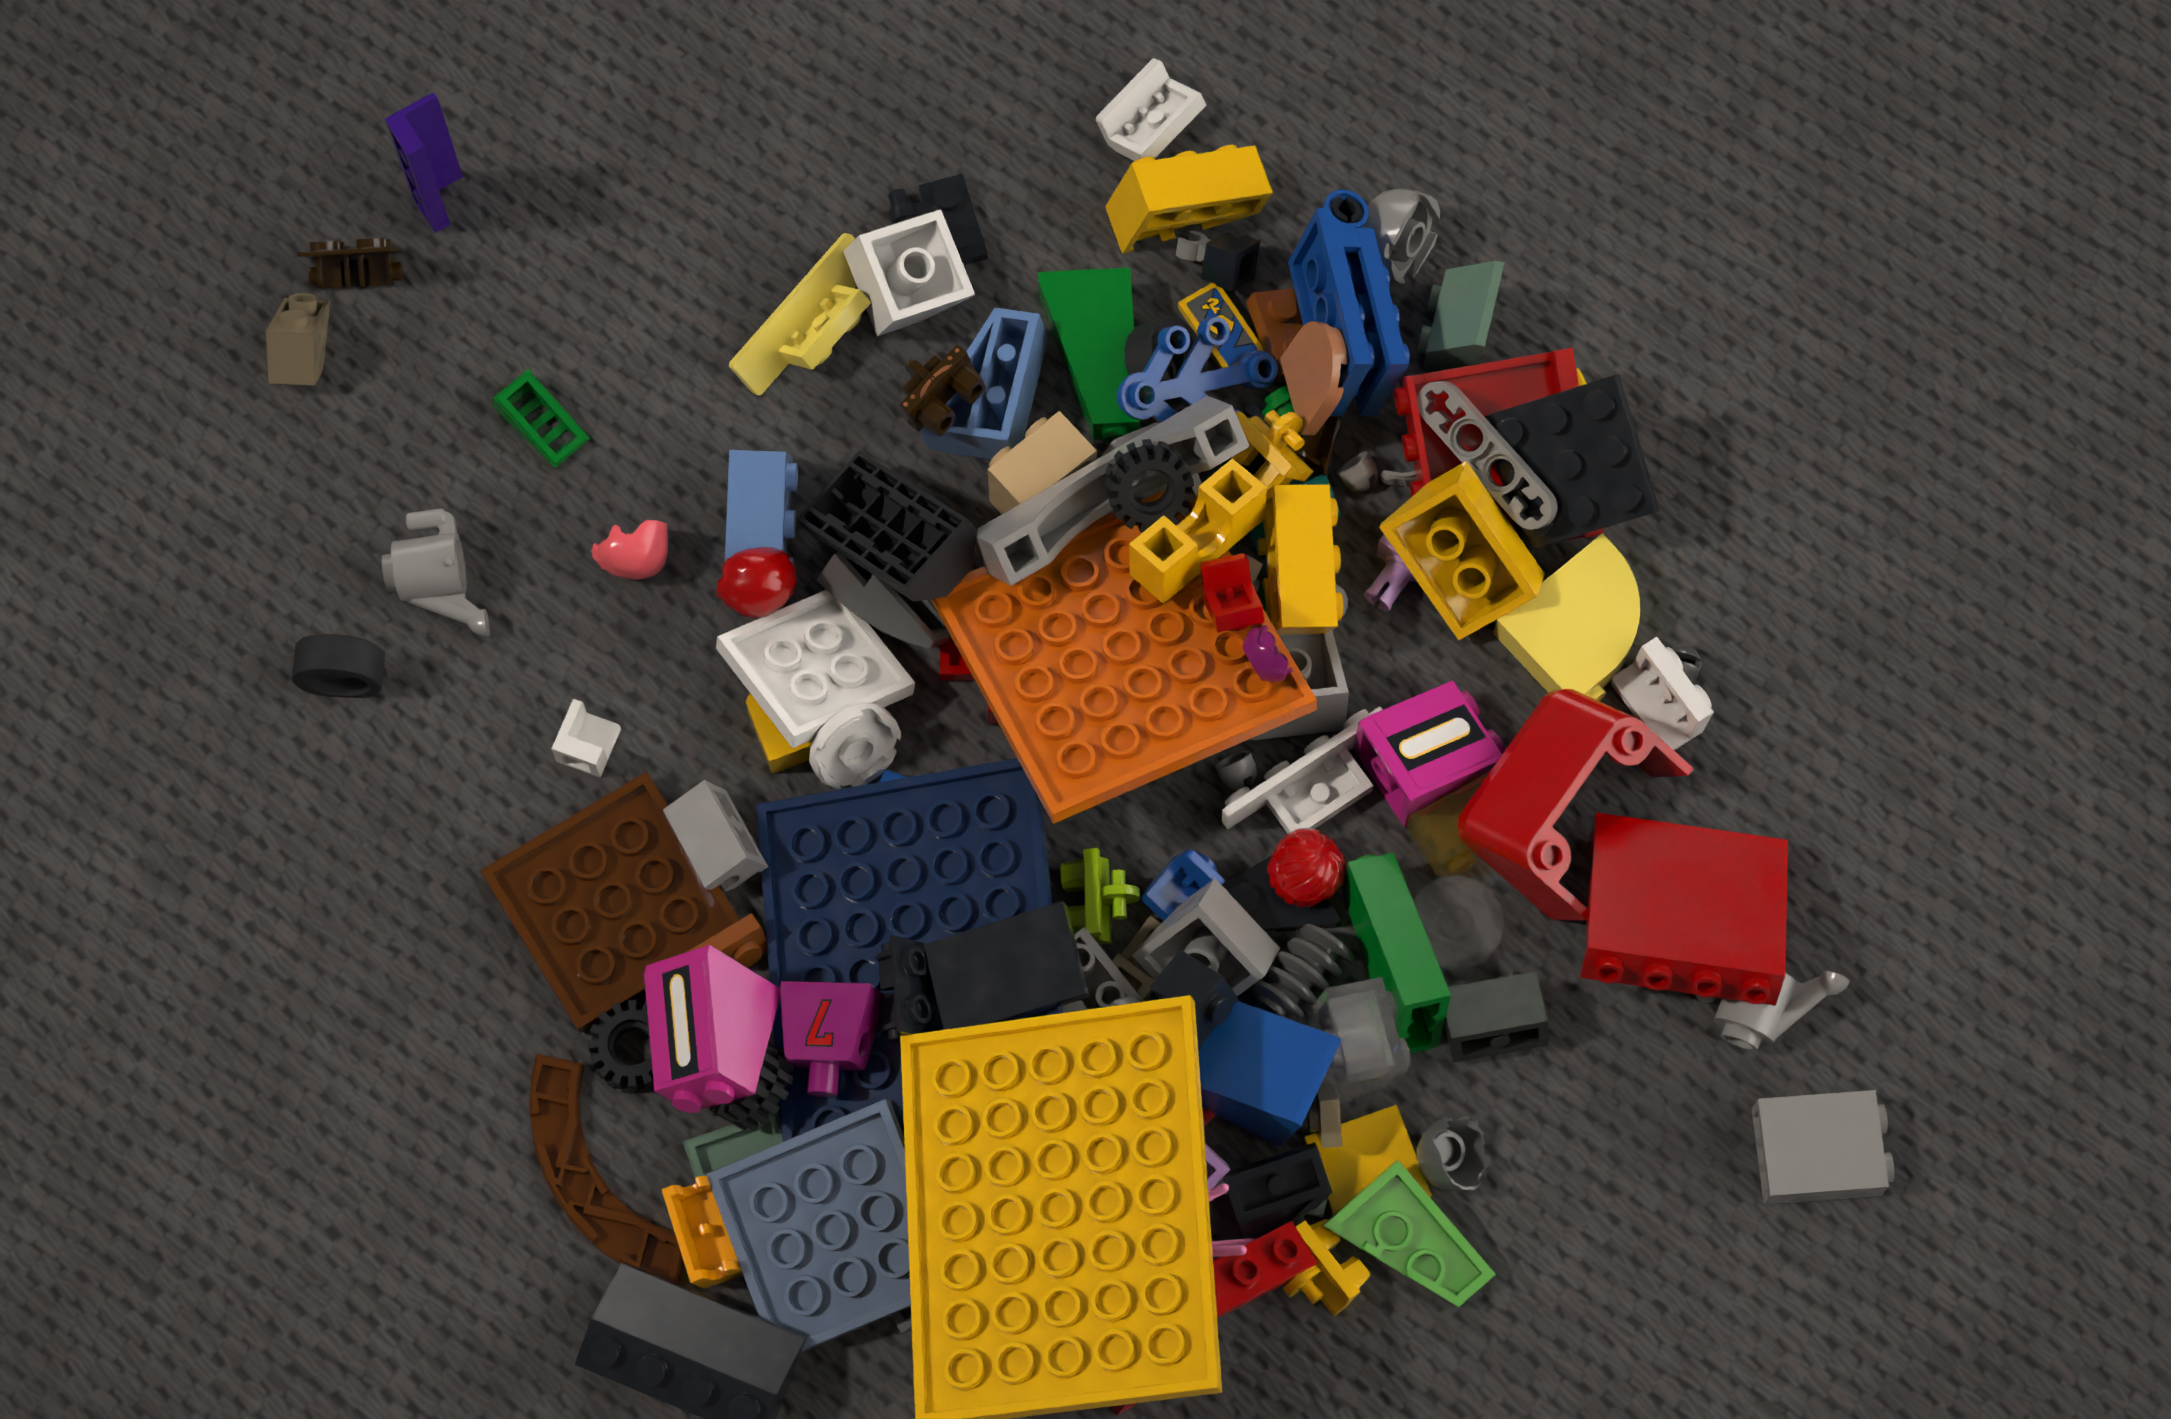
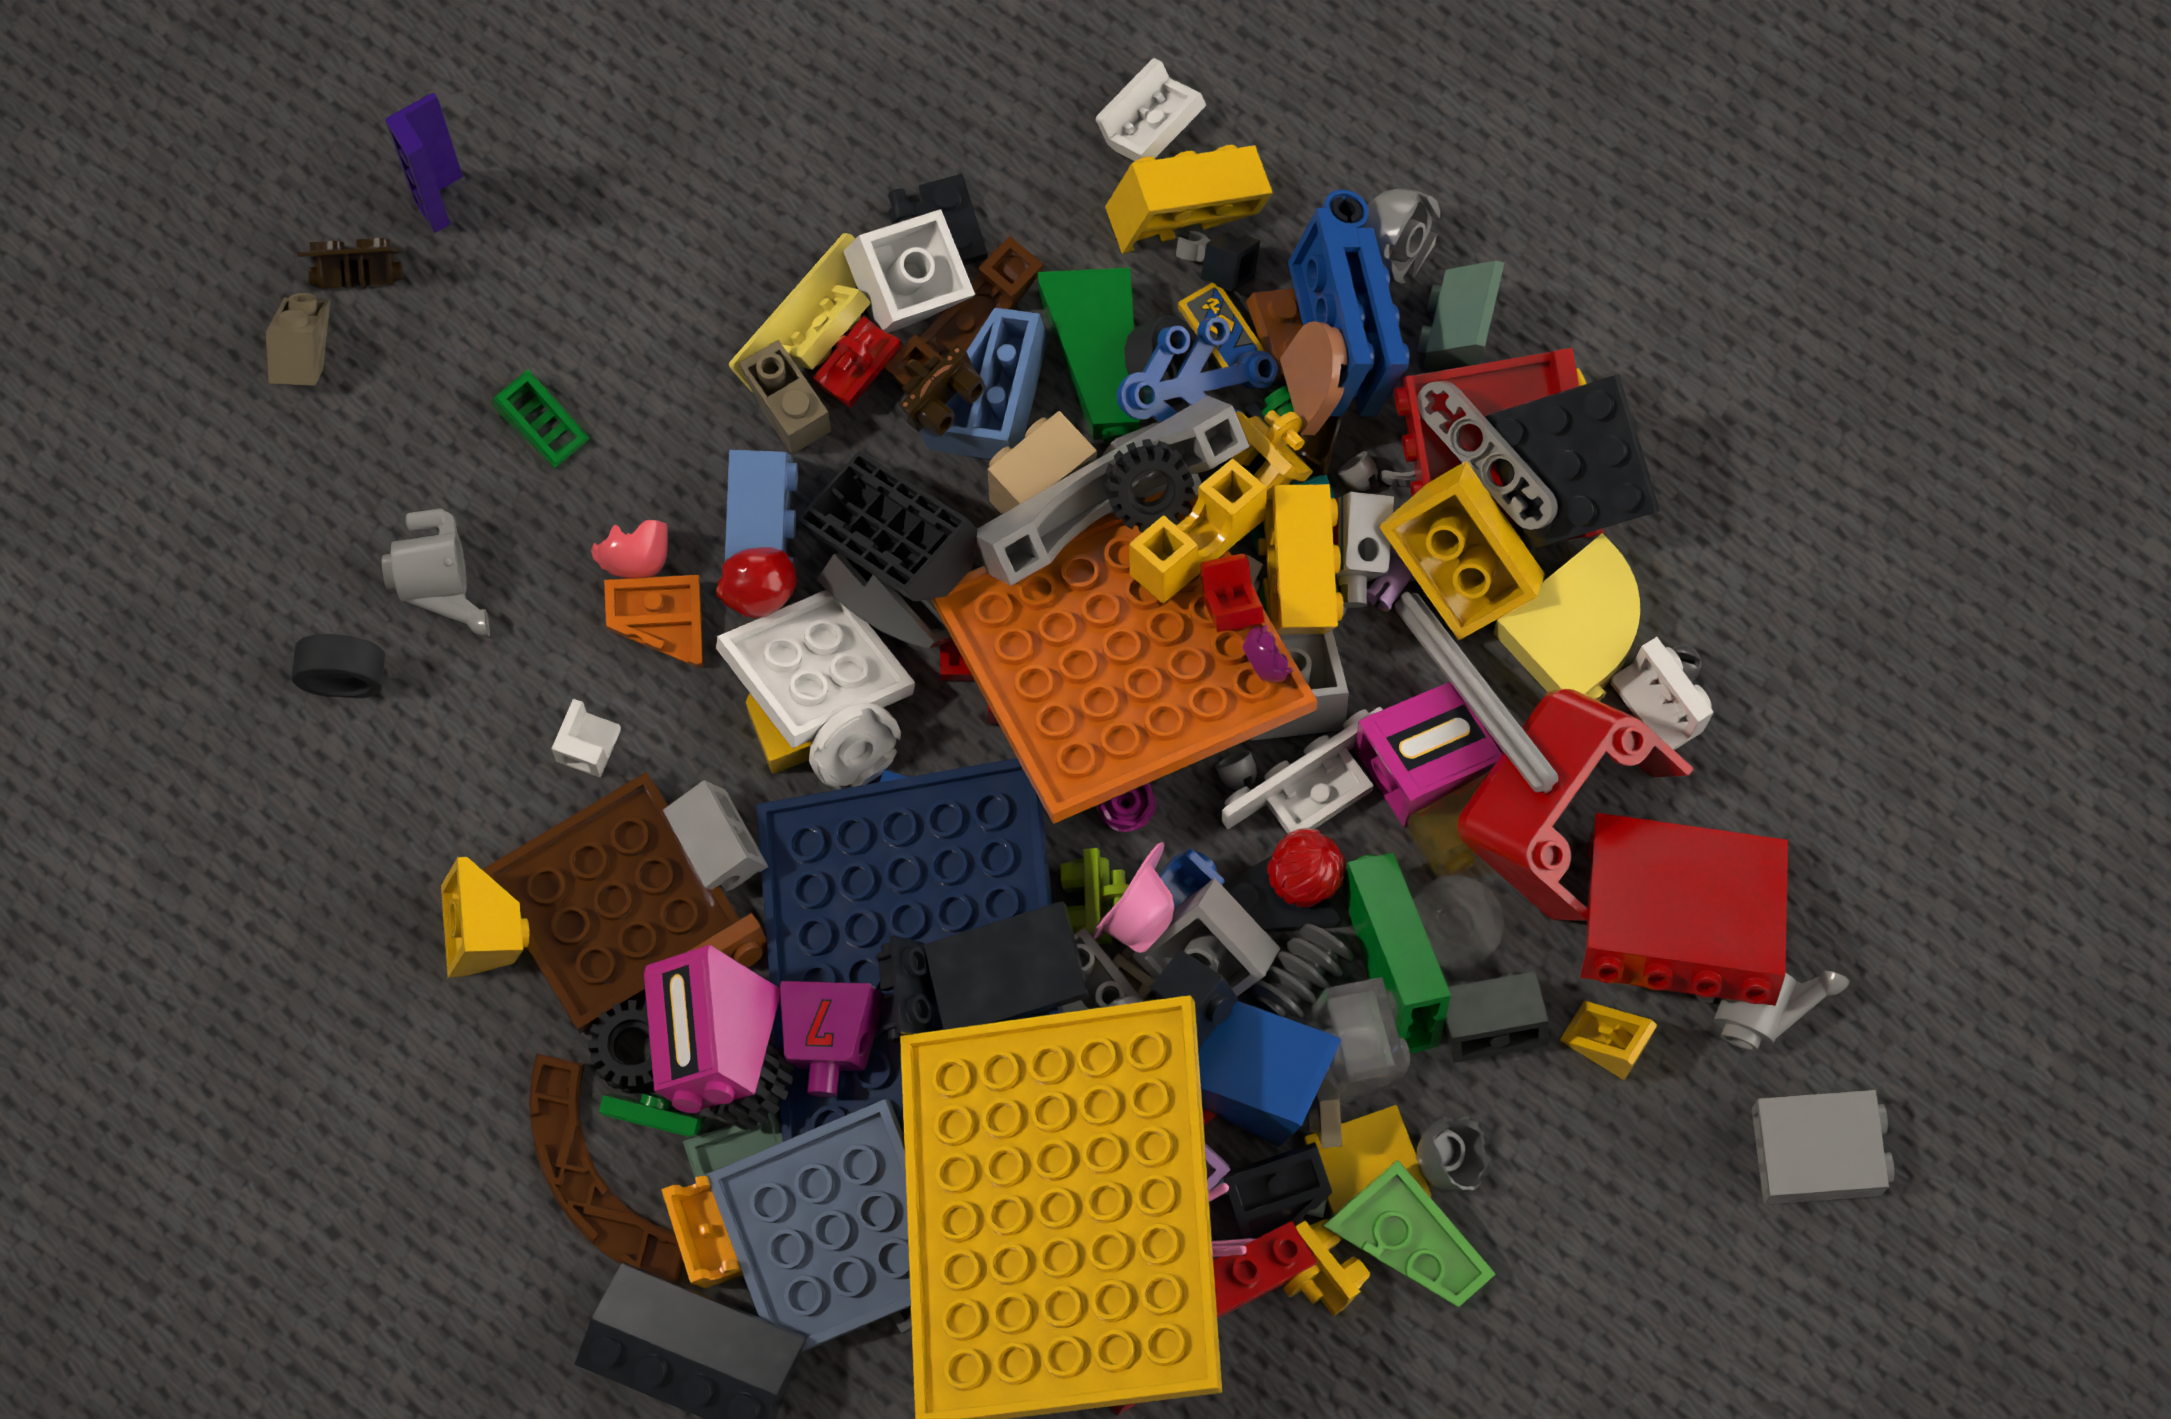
none -> yellow slope [441,857,529,978]
none -> green plate [599,1093,706,1137]
none -> orange wing [604,575,704,667]
none -> dark tan slope [739,340,831,455]
none -> red hips [813,316,902,408]
none -> reddish brown slope [884,236,1044,386]
none -> bright pink piece [1092,842,1175,953]
none -> magenta plate [1096,783,1156,832]
none -> light grey torso [1332,492,1394,608]
none -> light grey axle [1395,592,1558,793]
none -> yellow slope [1560,1000,1657,1080]

